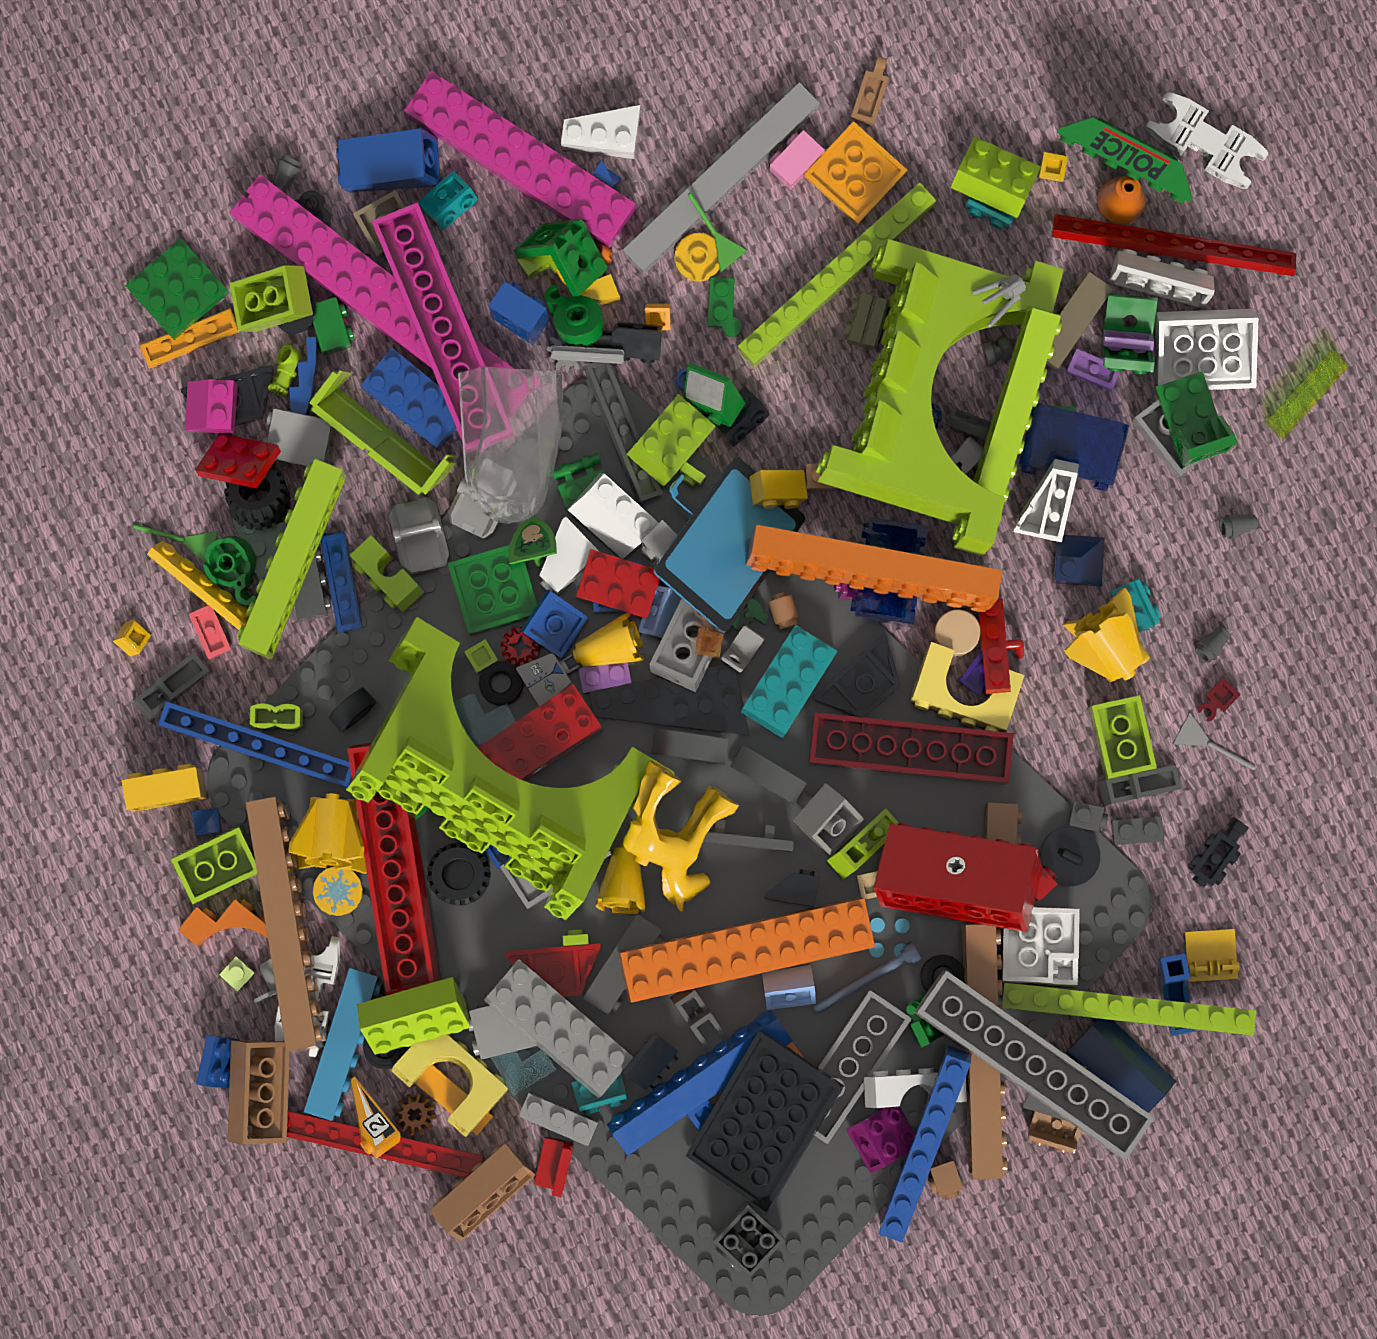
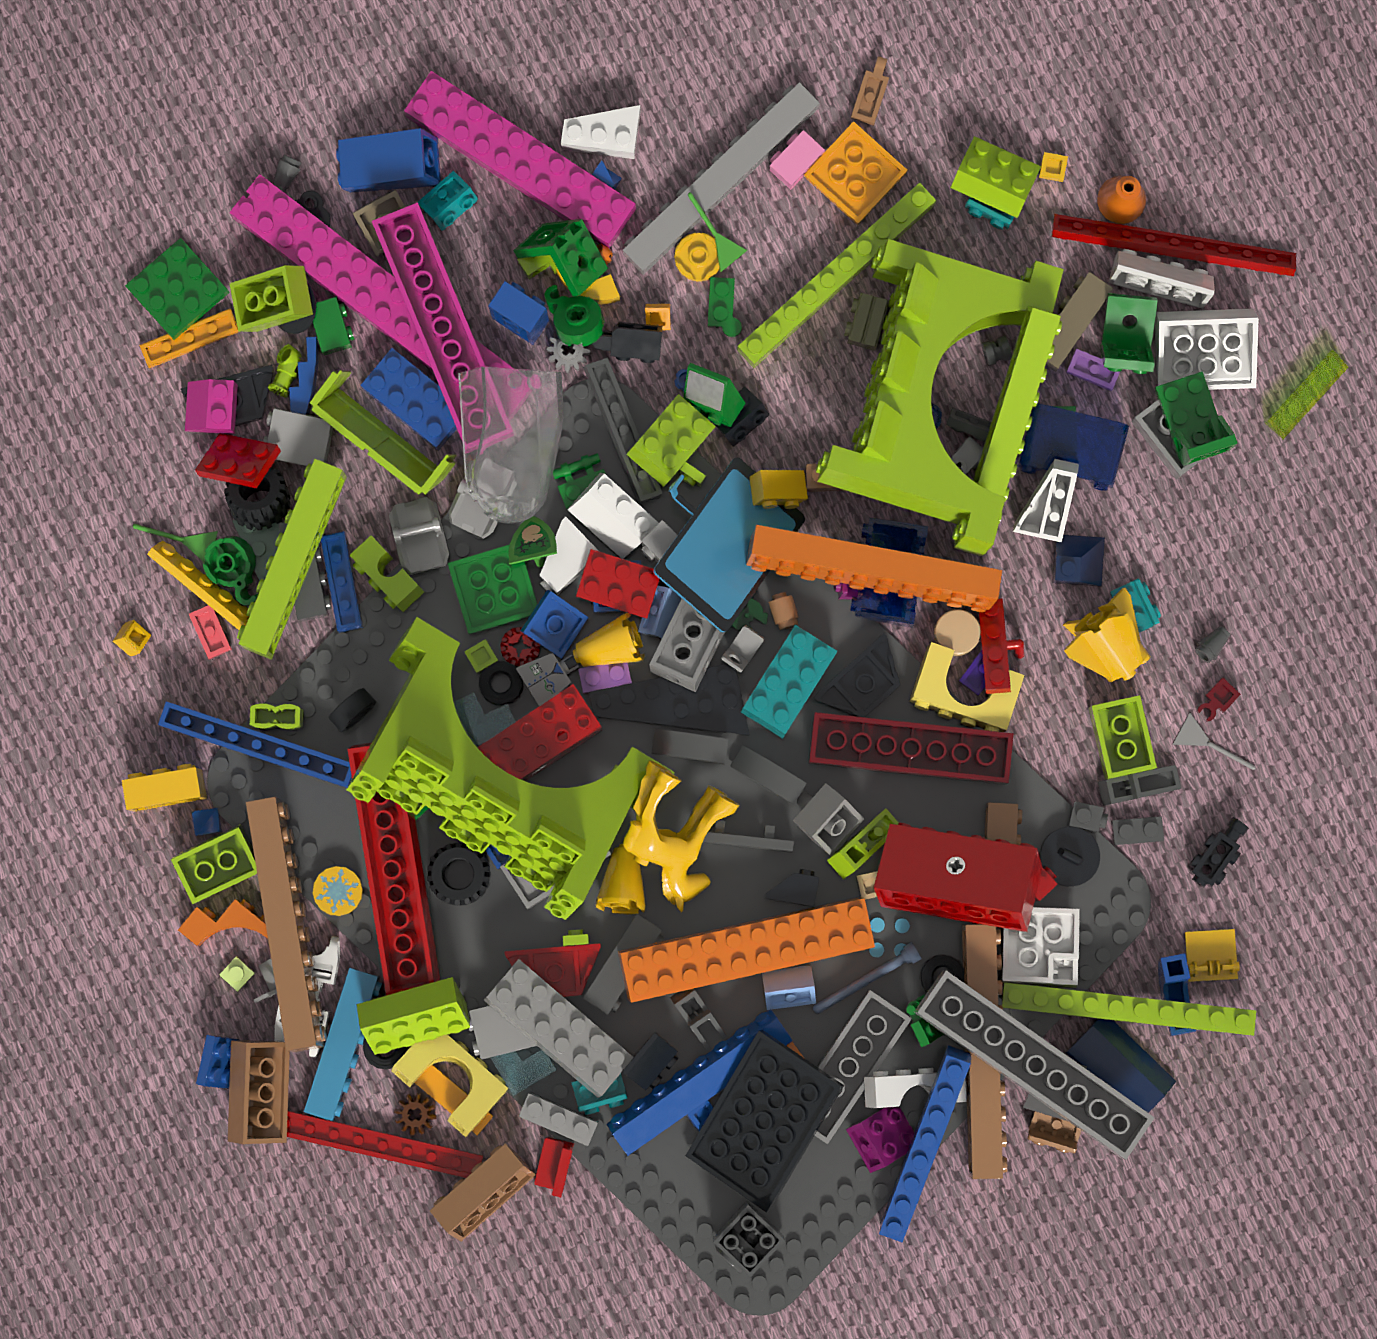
dark grey slope [133,652,210,722] -> none
yellow brick [289,793,367,874] -> none
light orange slope [351,1077,400,1159] -> none
light grey axle [551,345,624,364] -> none
clear orange slope [695,626,723,658] -> none
medium nougat brick [928,1159,963,1200] -> none
light grey plant [972,274,1026,328] -> none
green slope [1057,116,1192,204] -> none
medium lavender plate [1102,329,1154,353] -> none
white piece [1145,93,1268,189] -> none
dark grey cone [1219,515,1258,539] -> none

